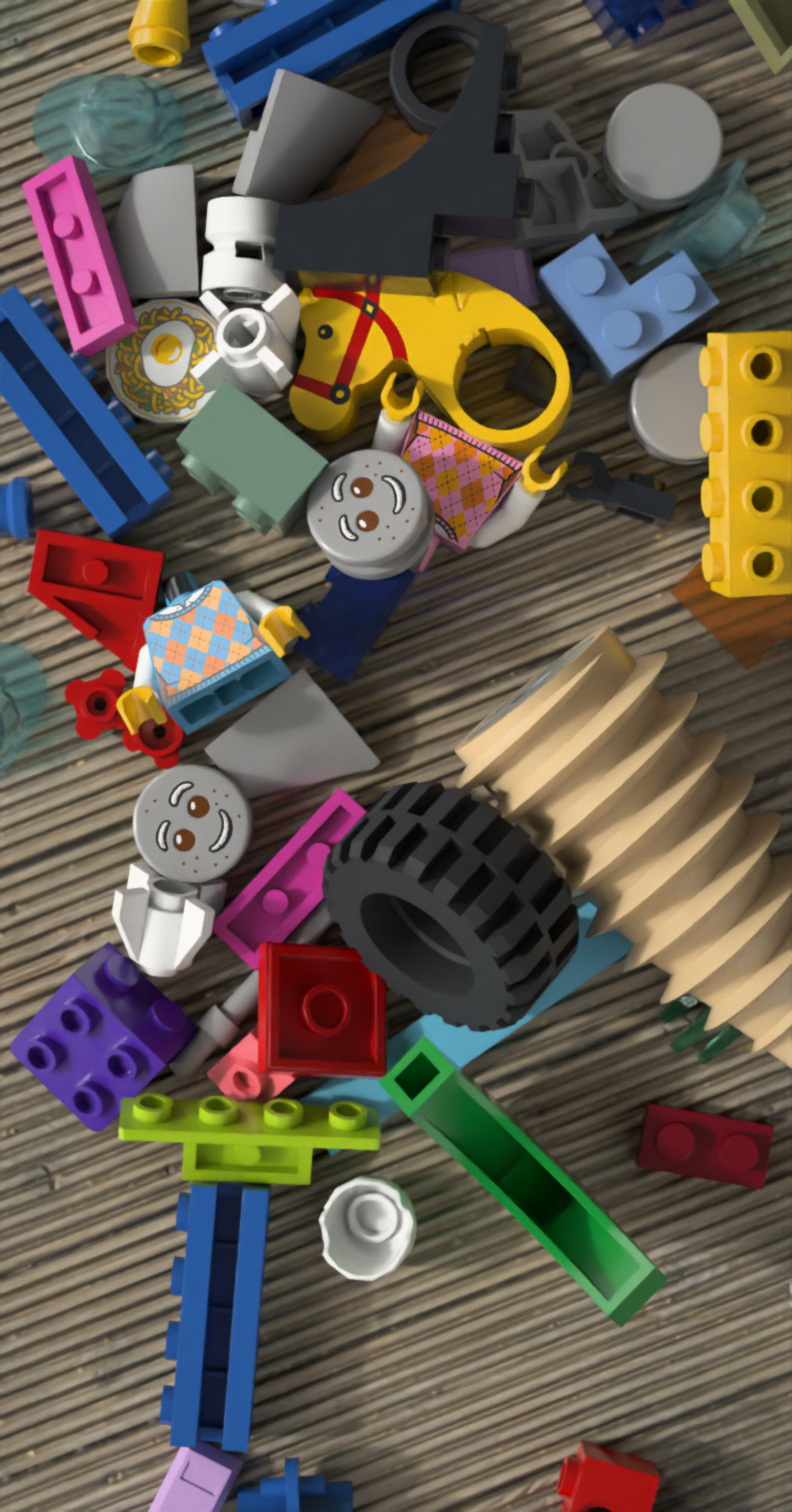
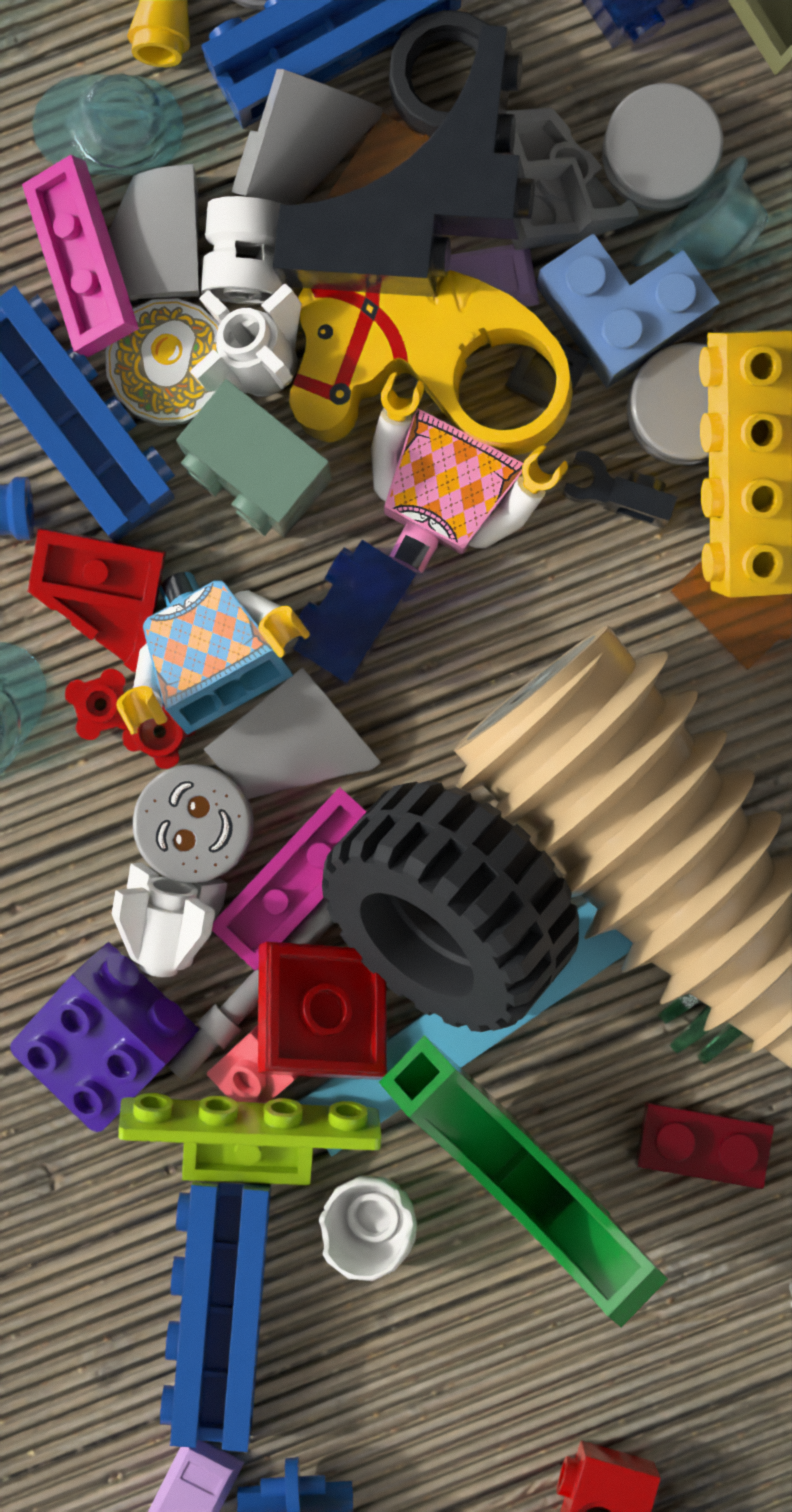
light grey head [307,449,435,580] -> none

